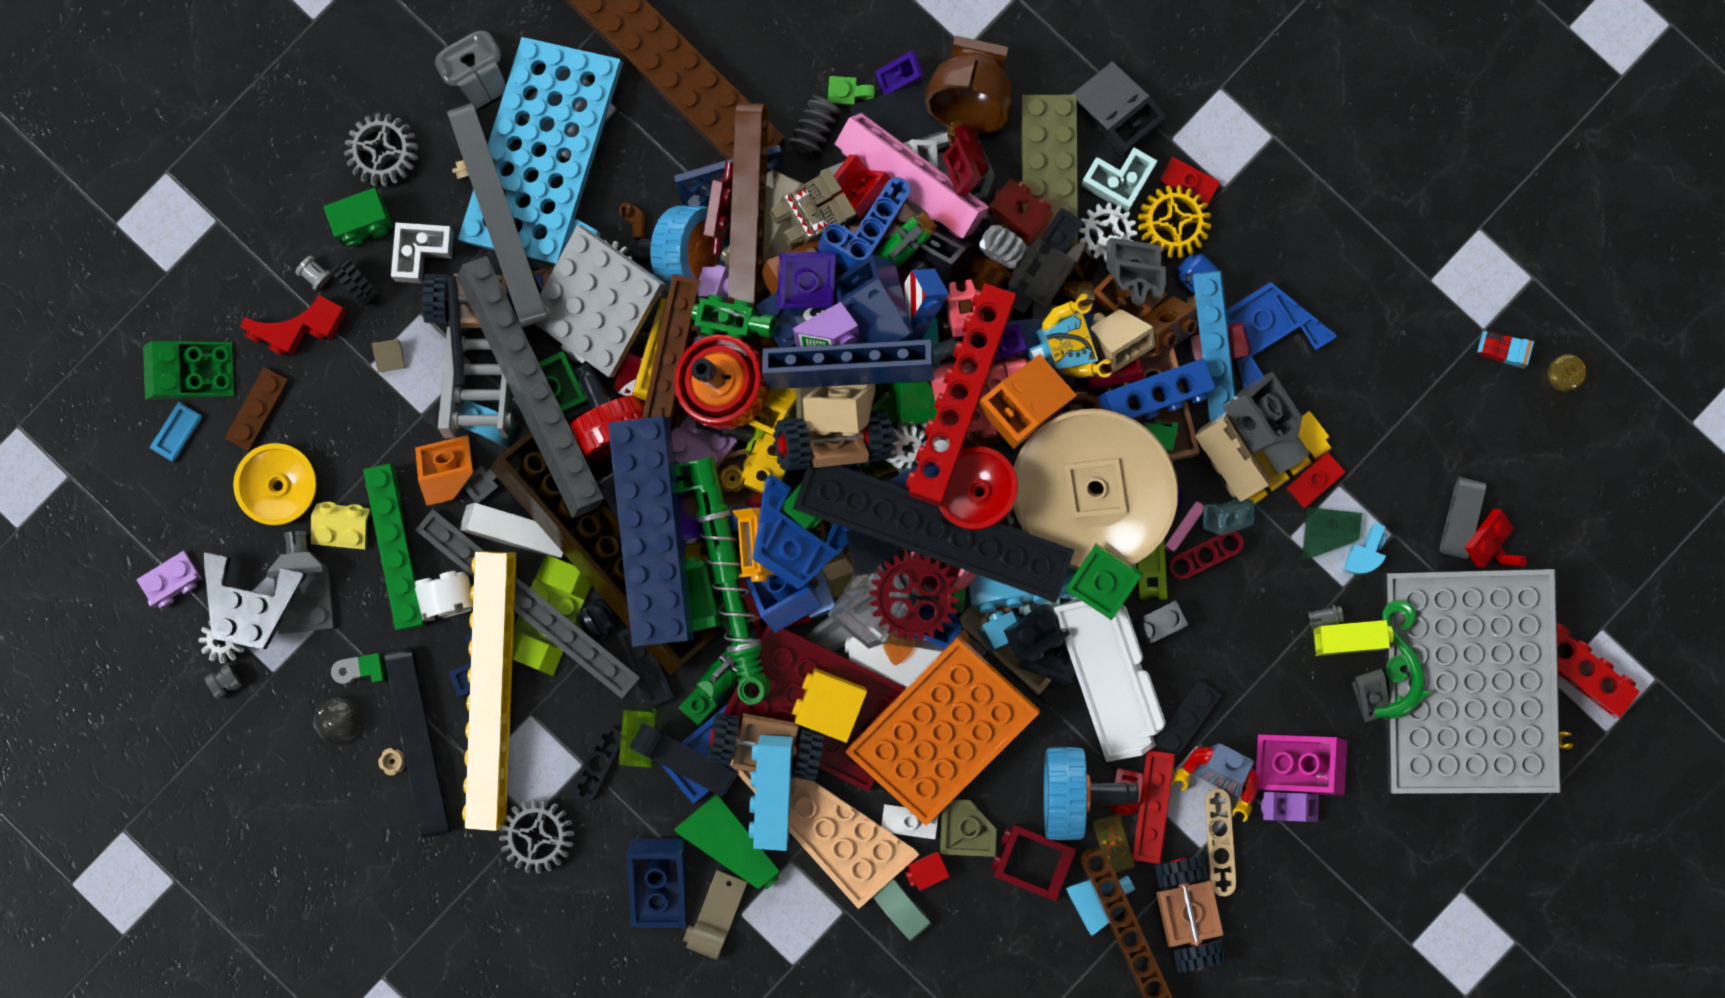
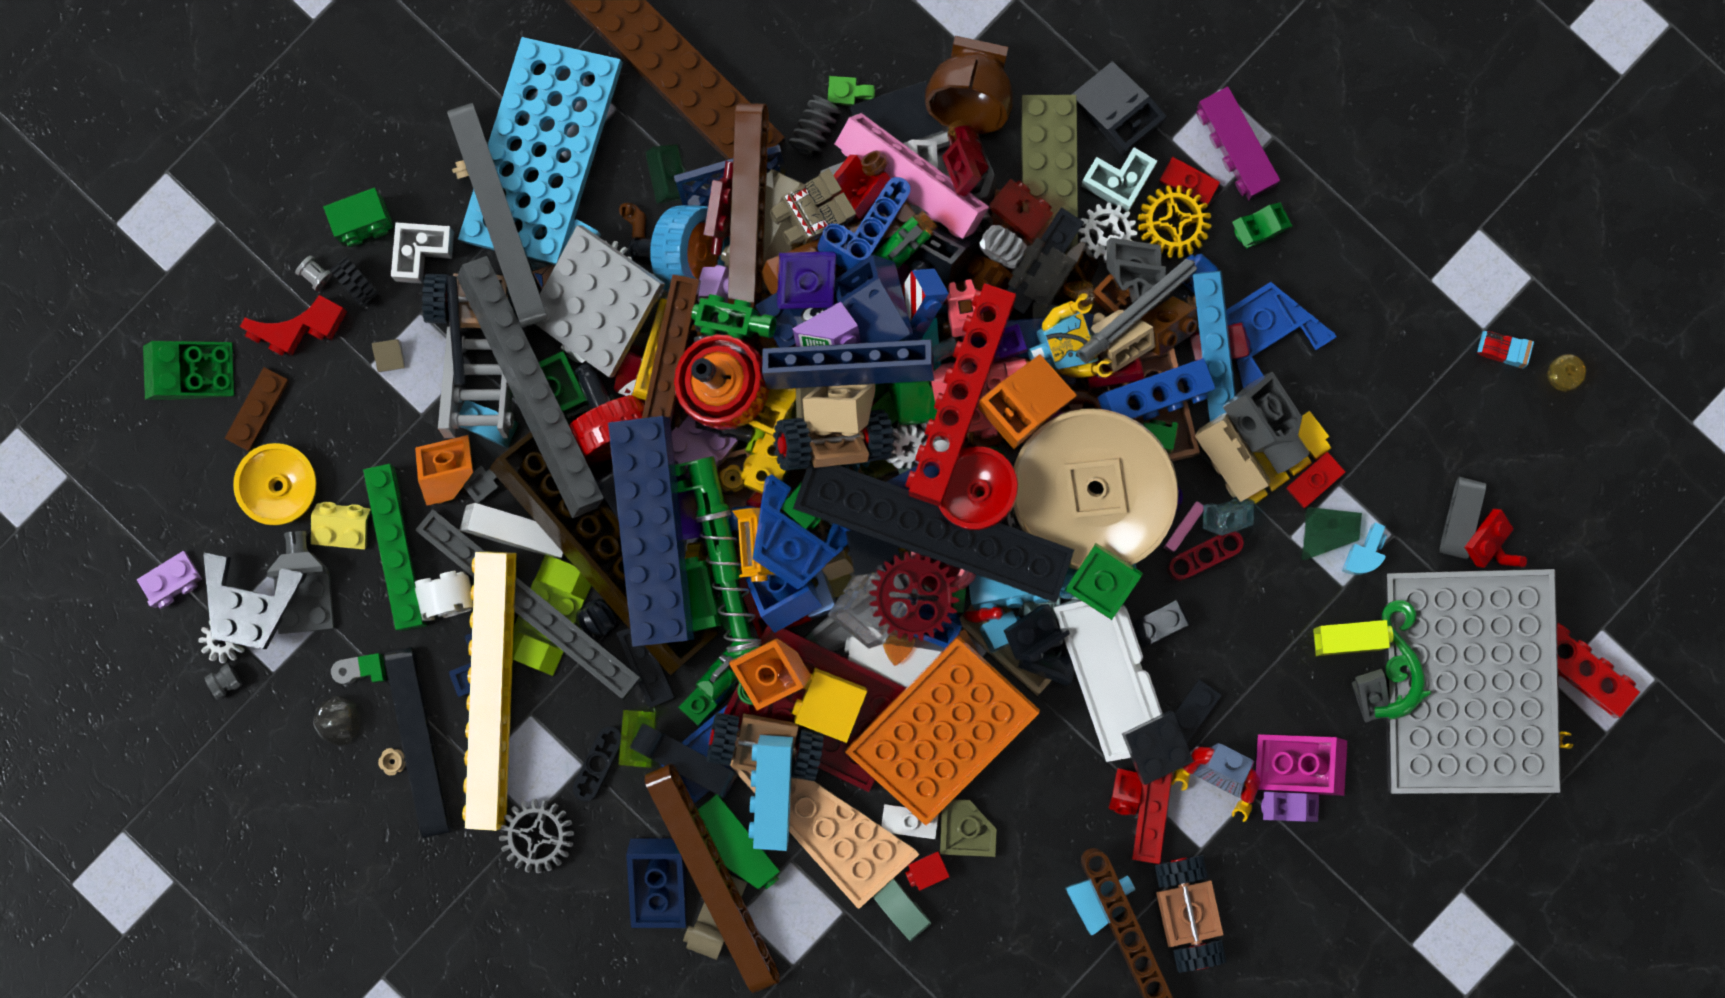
dark azure tile [150,402,203,463] -> none
light grey gear [344,114,418,187] -> none
dark grey piece [435,31,506,109] -> none
dark purple slope [875,51,923,95] -> none
dark red window [991,825,1076,901] -> none
dark azure wheel [1044,747,1139,840] -> none
clear yellow tile [1092,814,1135,873] -> none
lime plate [1137,539,1167,601] -> none
tan beam [1204,788,1236,896] -> none
dark grey pin [1308,605,1344,629] -> none
none -> reddish brown beam [645,764,780,993]
none -> clear green slope [646,144,686,203]
none -> orange slope [729,638,811,710]
none -> reddish brown plate [861,150,888,176]
none -> red piece [963,607,1003,623]
none -> dark grey axle [1077,259,1197,363]
none -> black plate [1121,711,1193,785]
none -> magenta brick [1196,86,1280,200]
none -> green brick [1232,203,1292,249]

